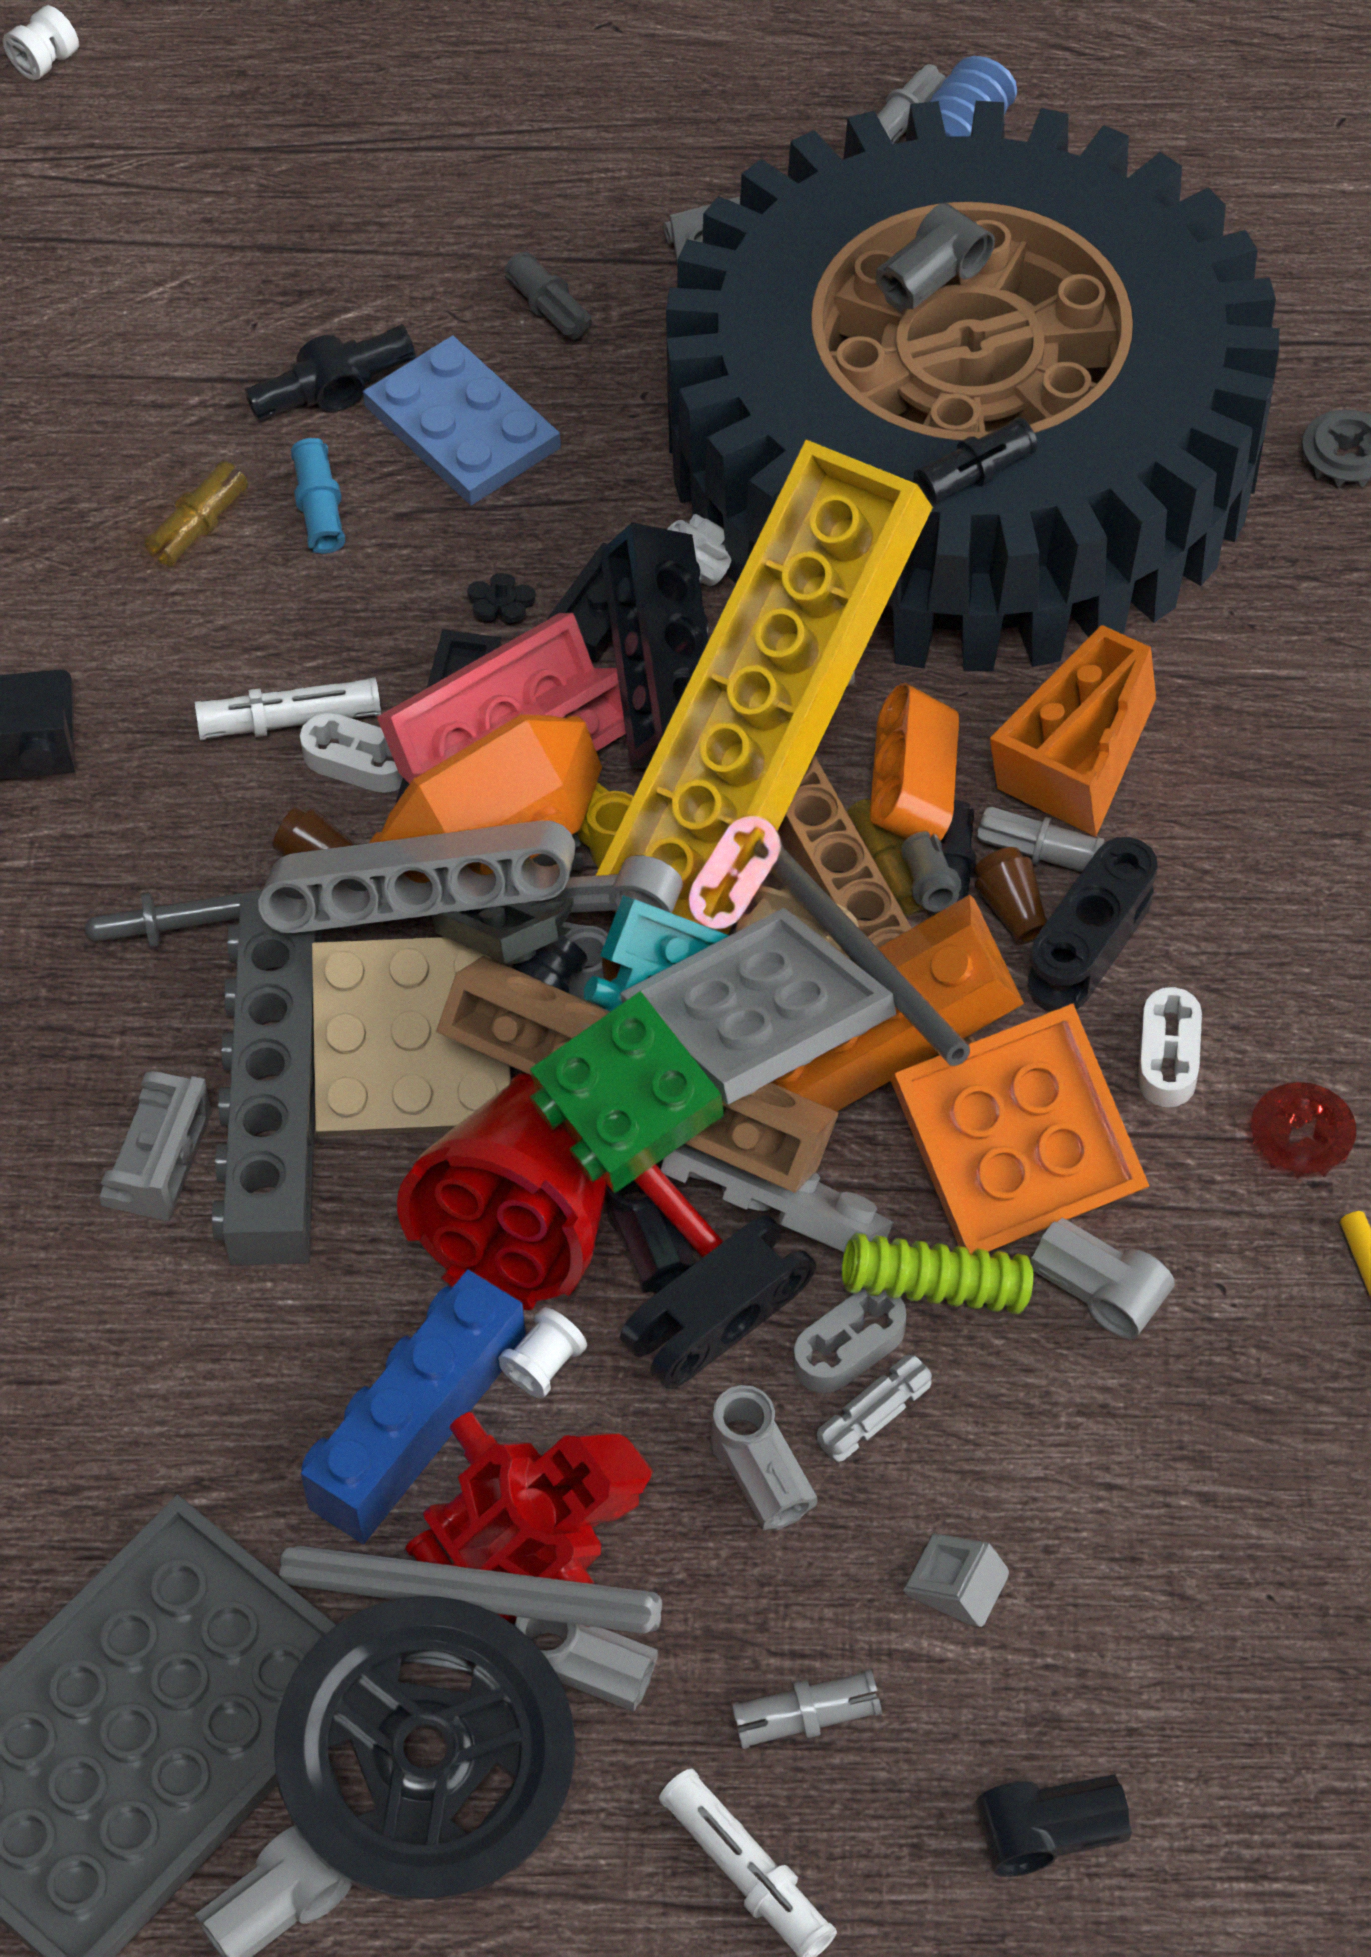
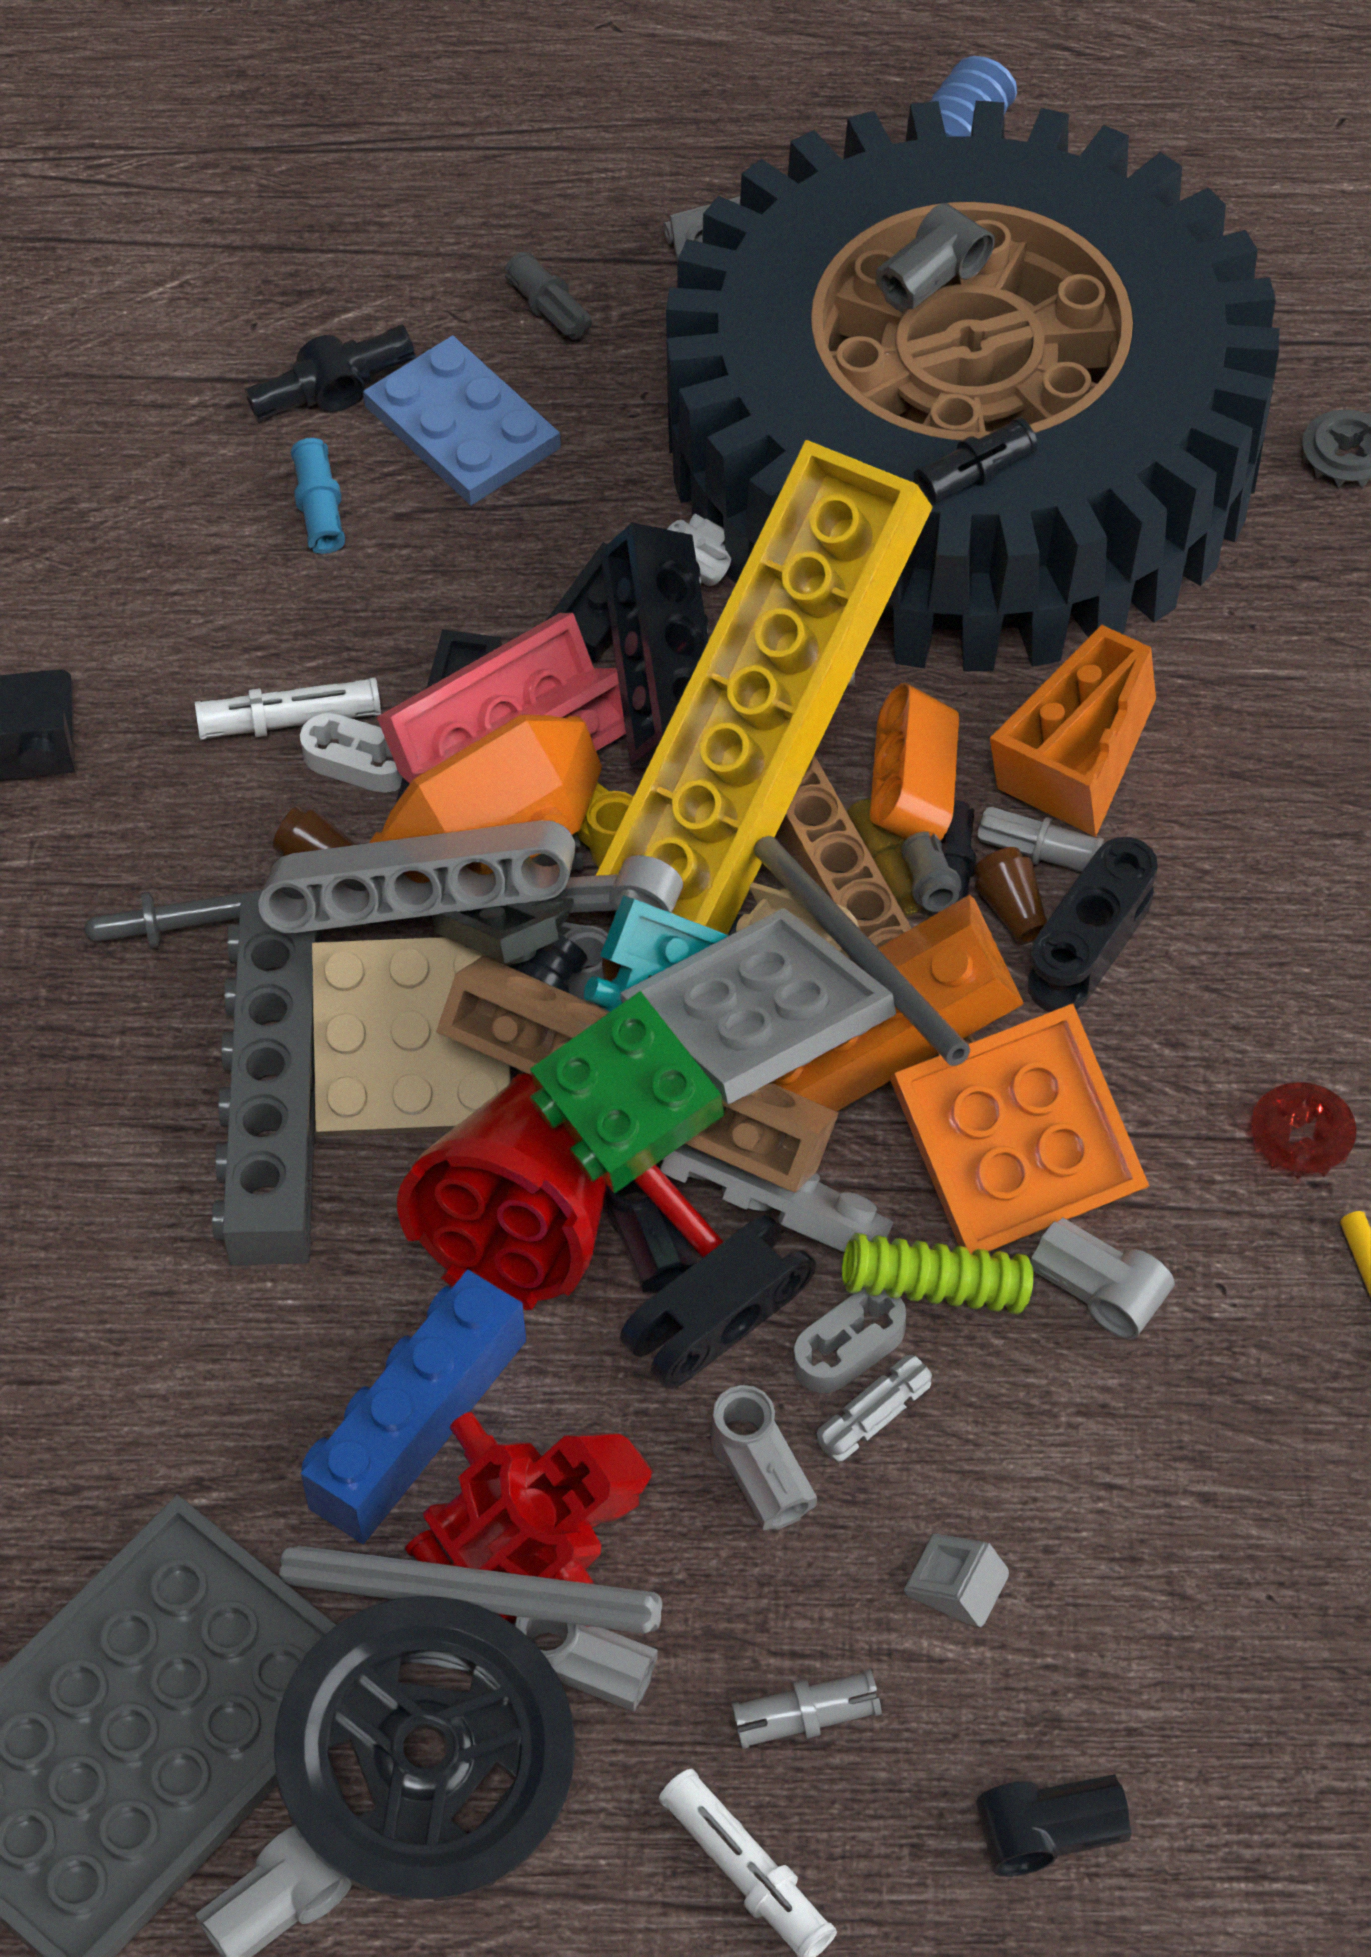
white wheel [3,5,79,81] -> none
light grey hinge [99,1071,212,1222] -> none
clear yellow pin [144,460,249,567] -> none
black plant [467,573,536,623] -> none
white bush [498,1307,587,1398] -> none
clear red beam [687,816,780,930] -> none
light grey axle [877,64,946,144] -> none
white beam [1138,987,1202,1107] -> none

